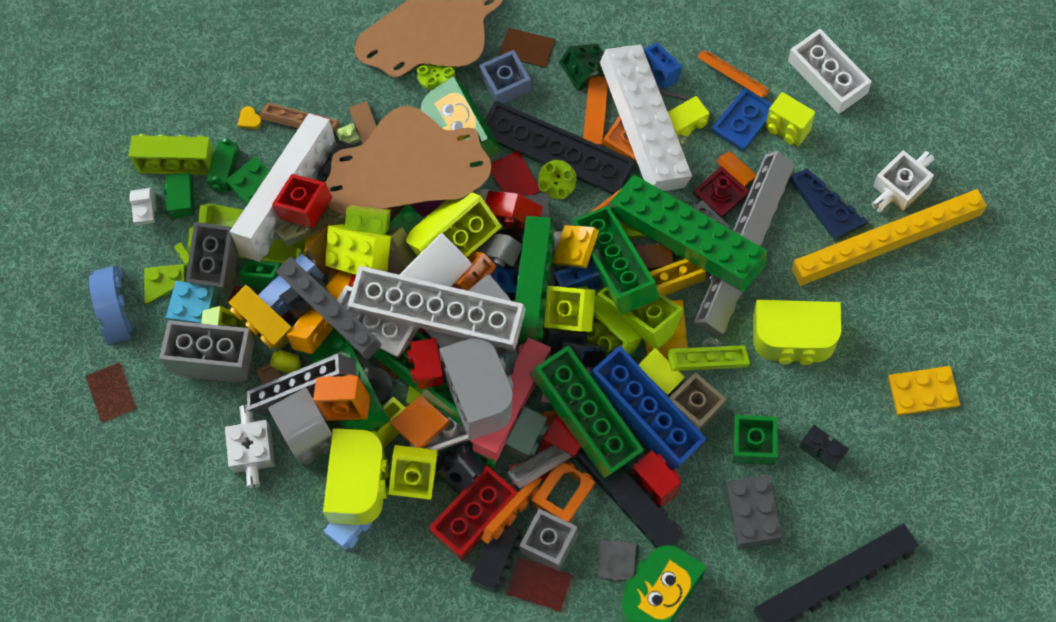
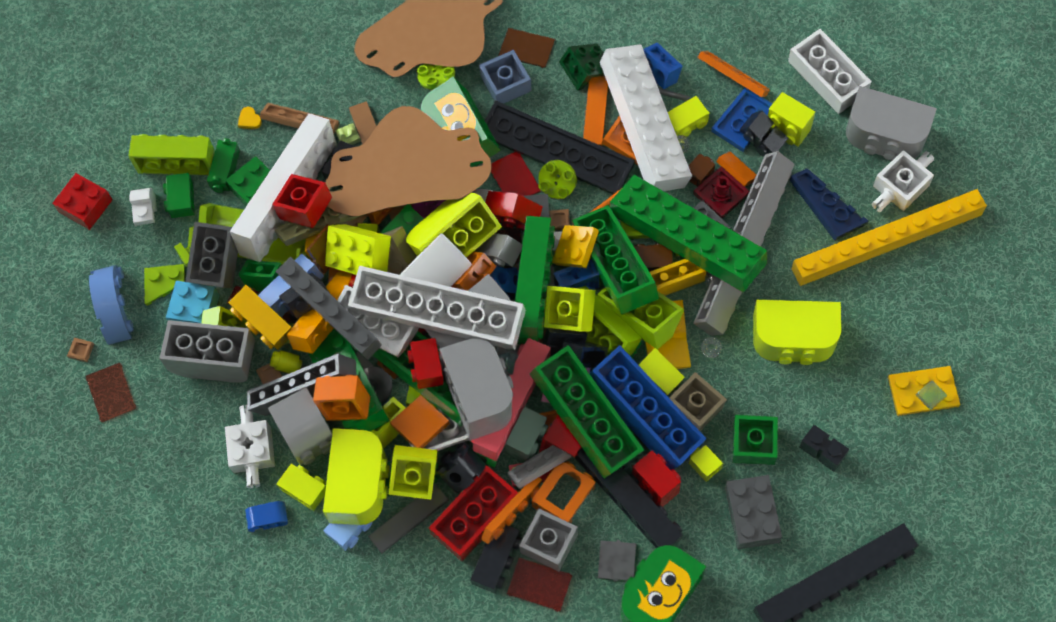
lime brick [344,205,391,234] -> none
lime plate [667,345,750,371] -> none
none -> red brick [52,173,113,230]
none -> medium nougat tile [67,338,94,362]
none -> blue beam [245,501,288,532]
none -> neon yellow brick [277,464,326,511]
none -> dark grey tile [368,484,449,554]
none -> medium nougat tile [549,209,570,230]
none -> reddish brown brick [689,153,715,187]
none -> neon yellow brick [689,445,723,482]
none -> black piece [739,110,788,156]
none -> light grey brick [846,86,937,160]
none -> clear light blue tile [916,380,947,410]

